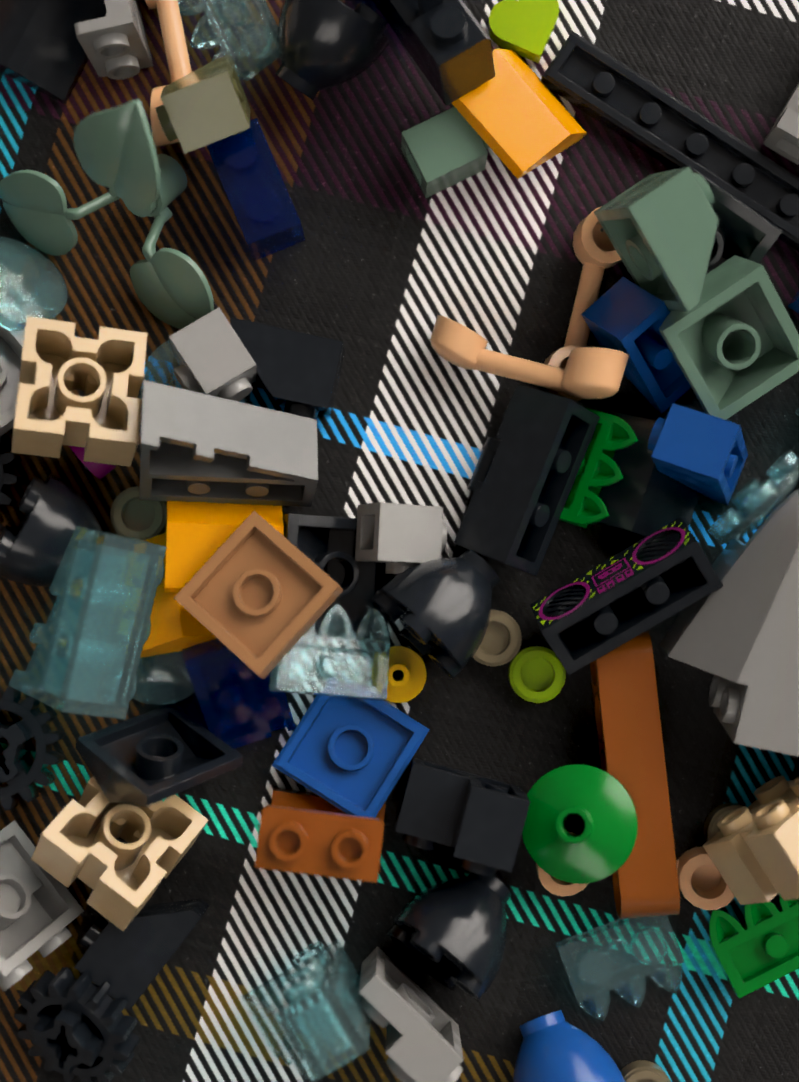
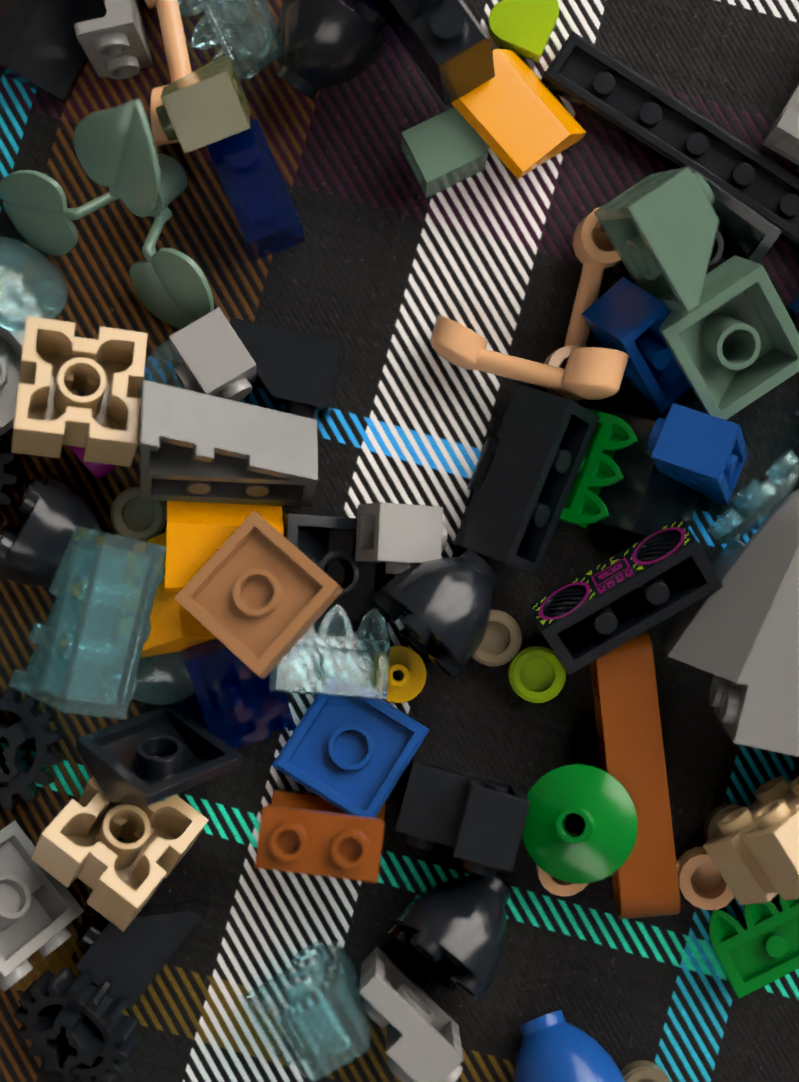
clear light blue plate [555,915,684,1021] -> none

